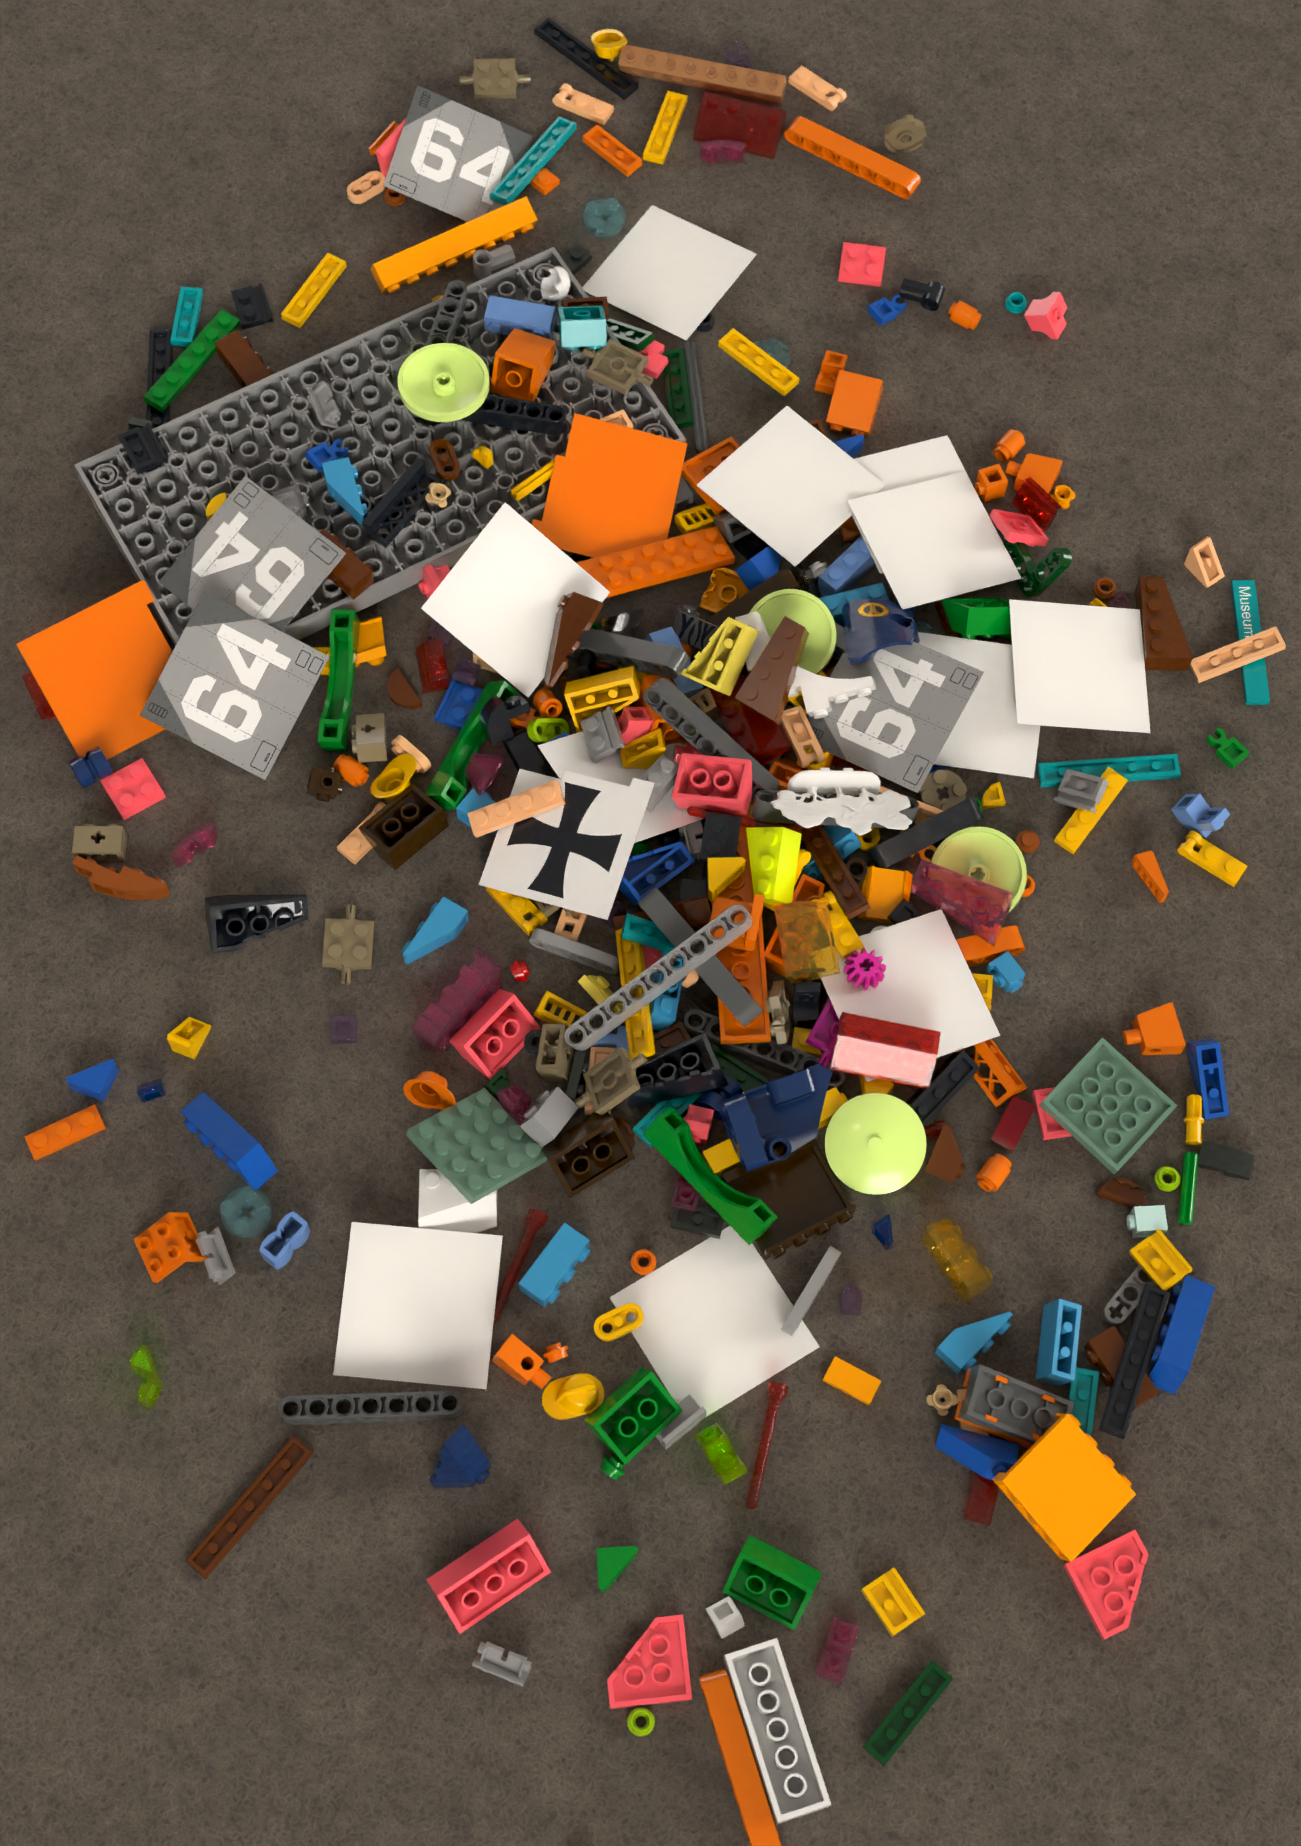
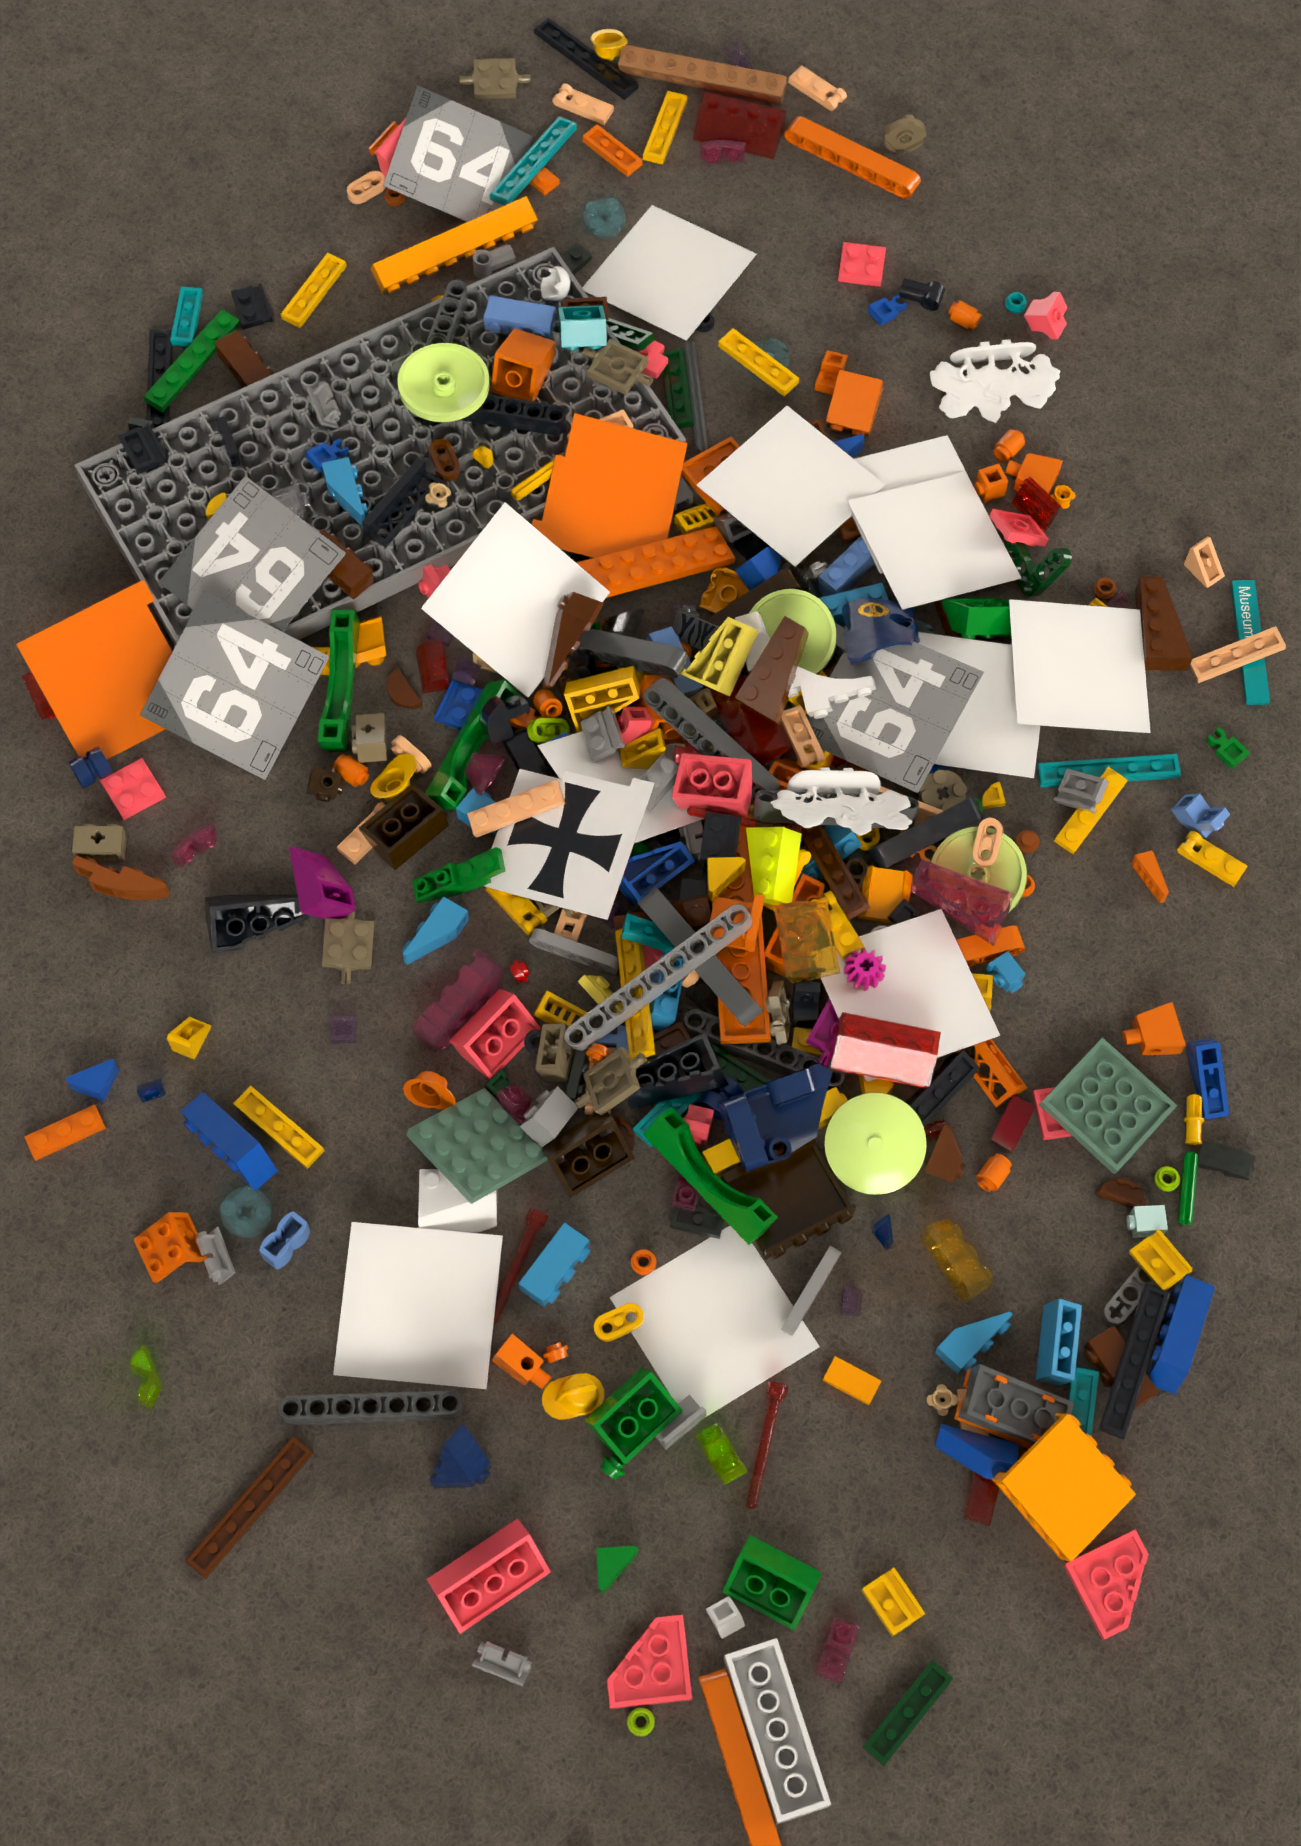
none -> black tile [216,416,241,467]
none -> yellow plate [233,1086,325,1169]
none -> magenta slope [289,846,356,919]
none -> green slope [412,847,506,903]
none -> orange plate [586,1043,610,1064]
none -> white plant [930,339,1060,423]
none -> light nougat plate [973,818,1003,866]

